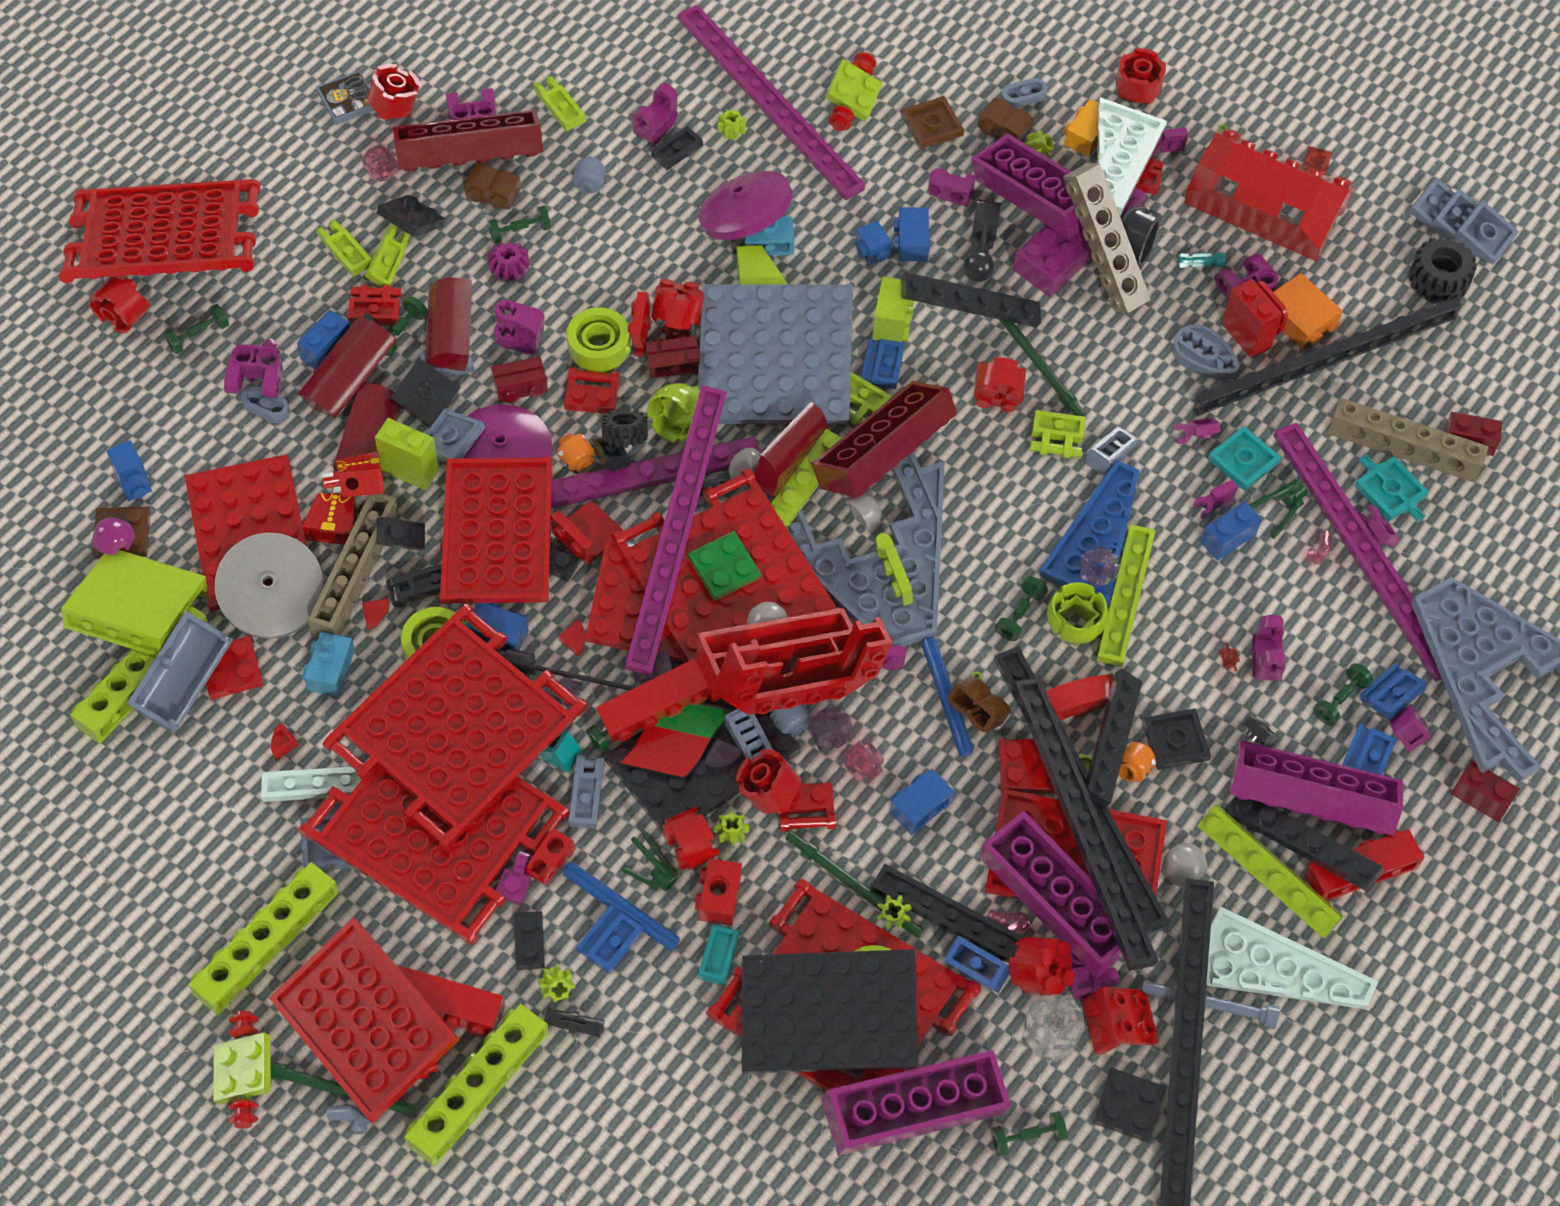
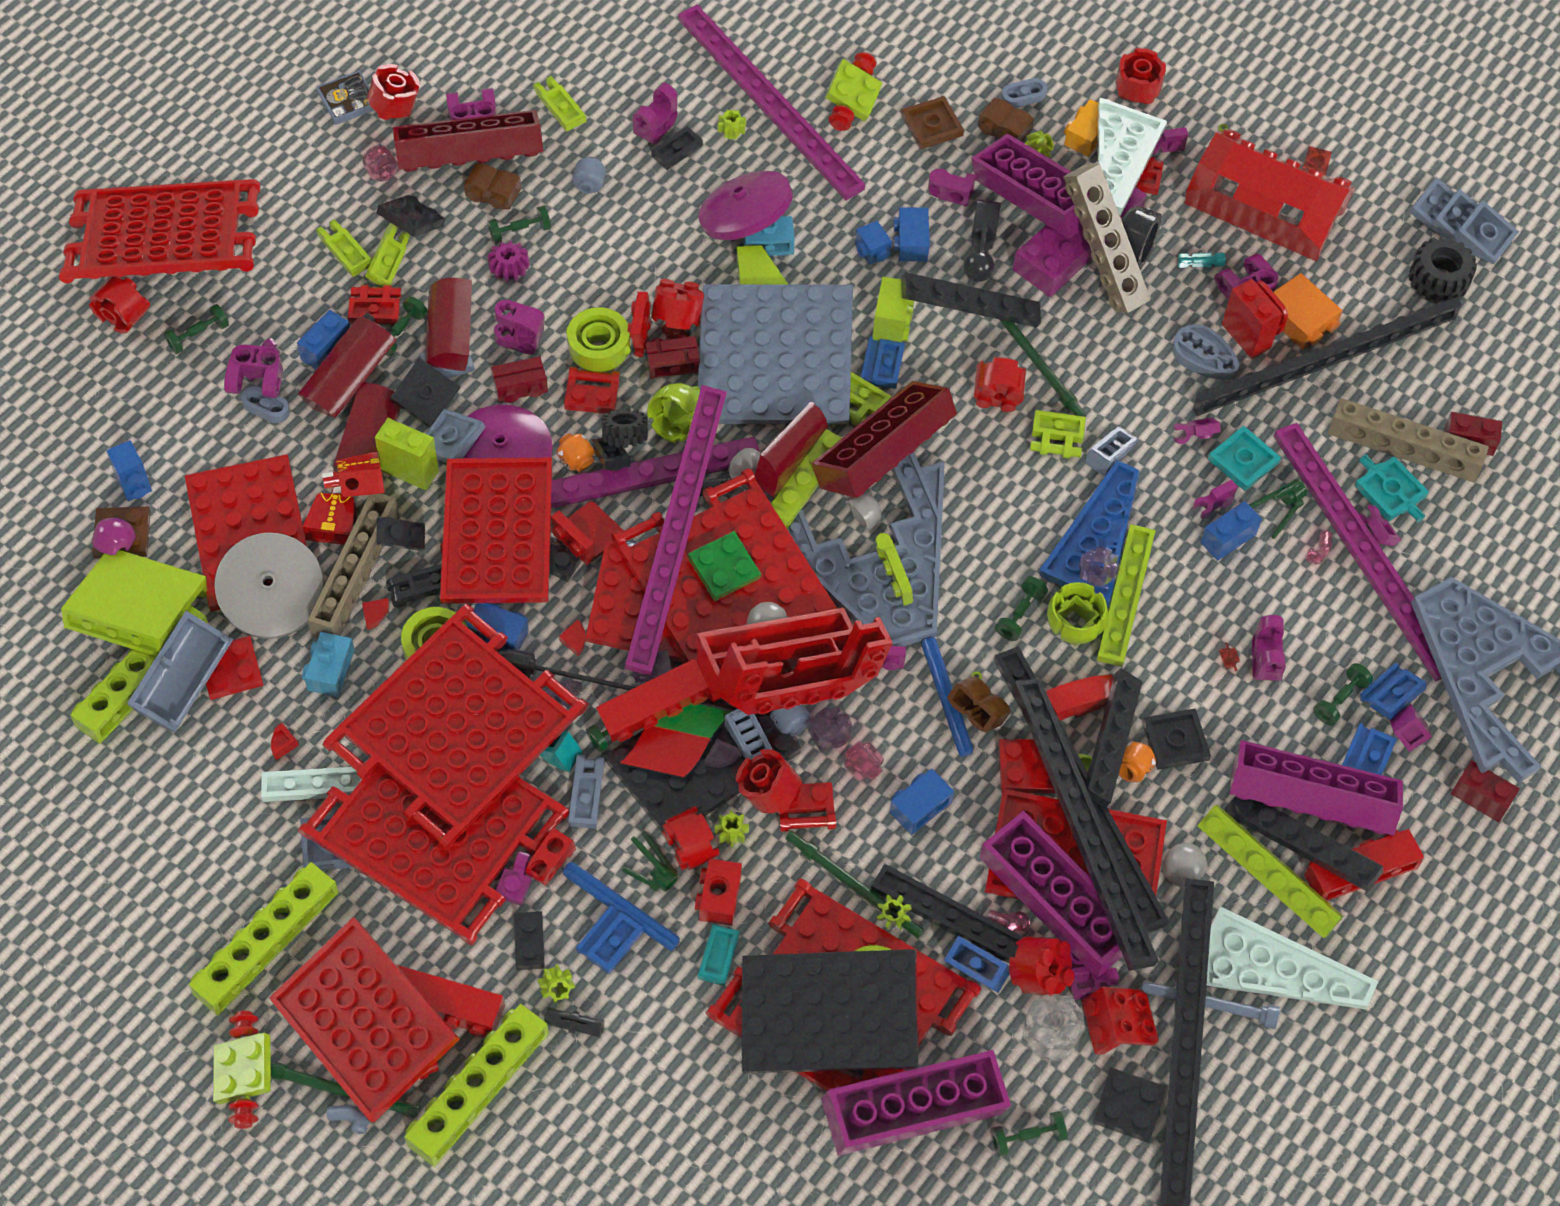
black plate [1243,716,1280,746] -> none

